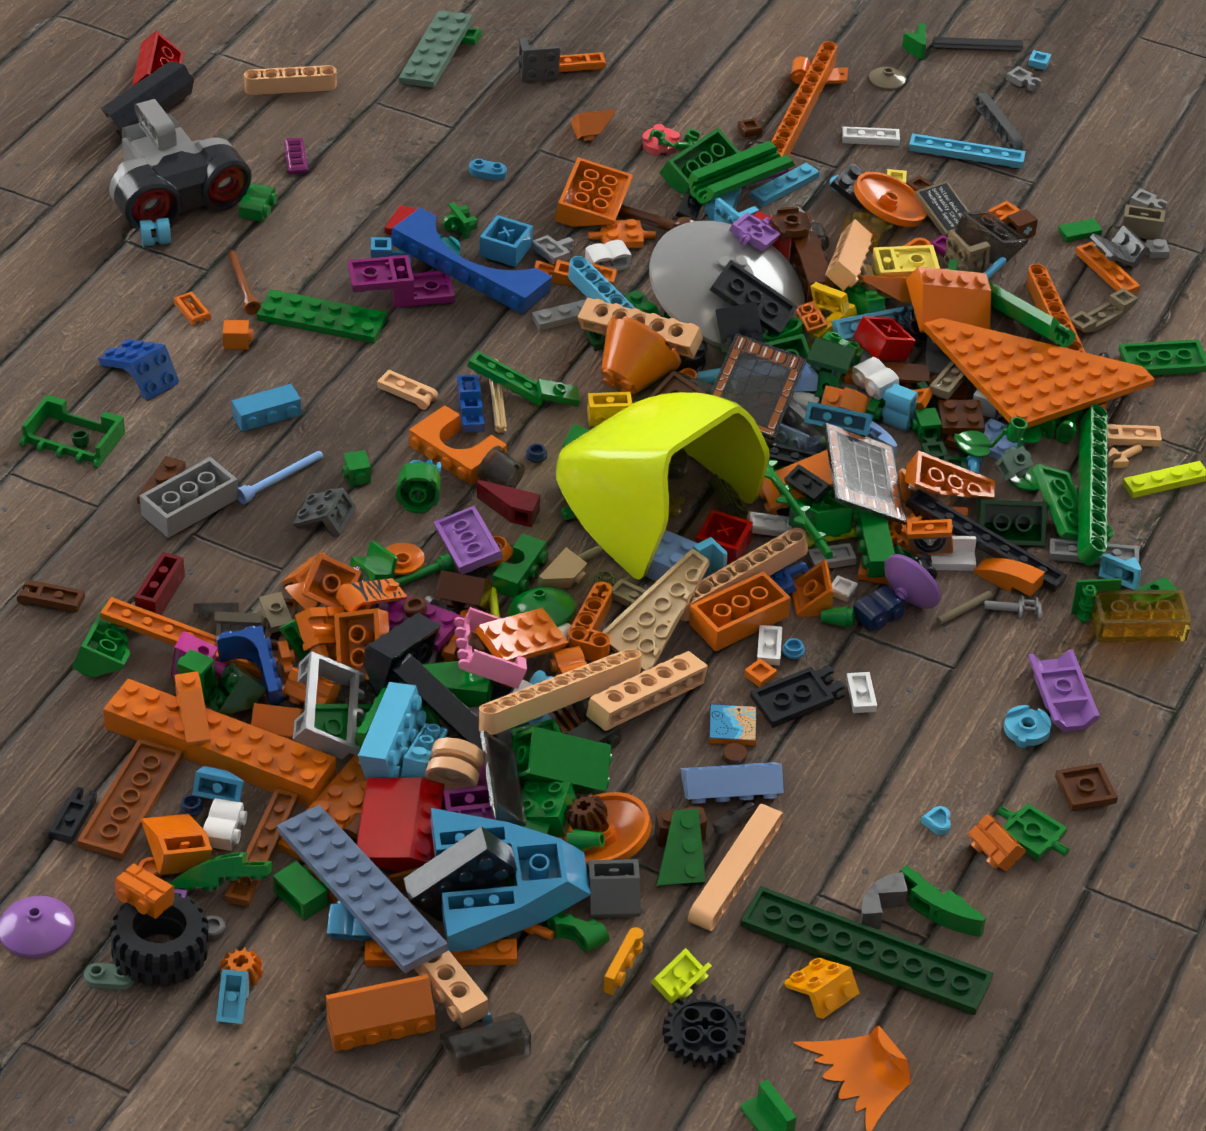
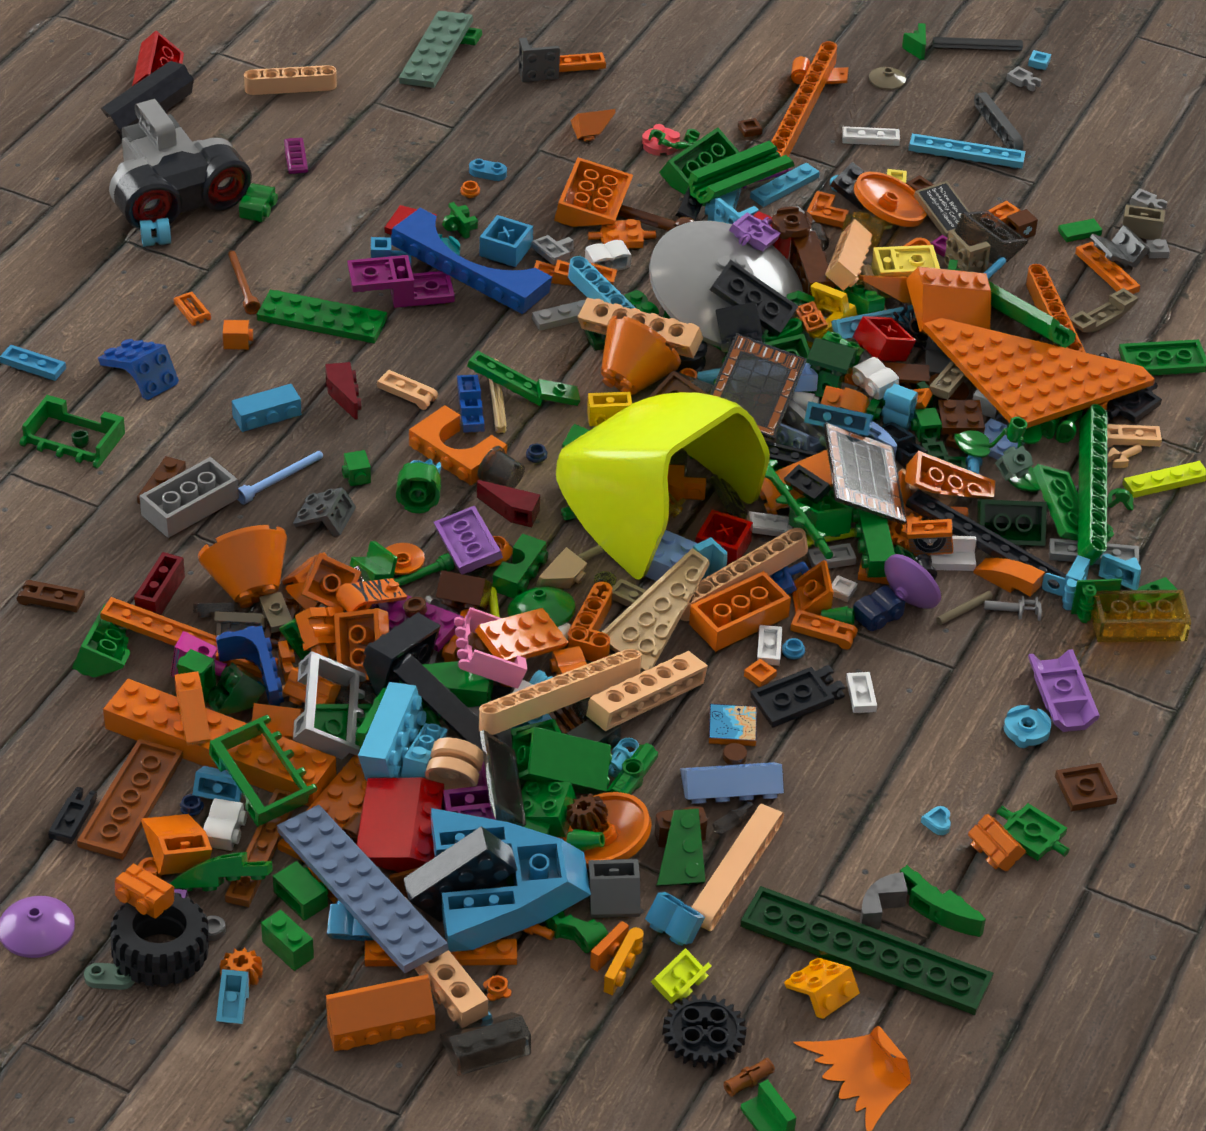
none -> dark azure plate [0,345,66,381]
none -> orange cone [198,525,287,608]
none -> green hinge [209,715,318,827]
none -> green piece [261,909,314,971]
none -> dark red slope [325,362,361,419]
none -> orange plate [460,181,480,198]
none -> orange plate [483,975,511,1001]
none -> orange plate [590,921,629,972]
none -> green piece [606,743,658,795]
none -> medium azure connector [608,738,639,777]
none -> dark azure brick [645,892,705,946]
none -> orange brick [667,465,706,505]
none -> dark orange pin [723,1058,775,1097]
none -> green plate [786,290,815,306]
none -> orange plate [790,609,858,650]
none -> orange plate [807,191,849,228]
none -> black slope [881,422,928,468]
none -> medium azure piece [1042,555,1090,610]
none -> black plate [1107,382,1162,423]
none -> green piece [1107,488,1134,510]

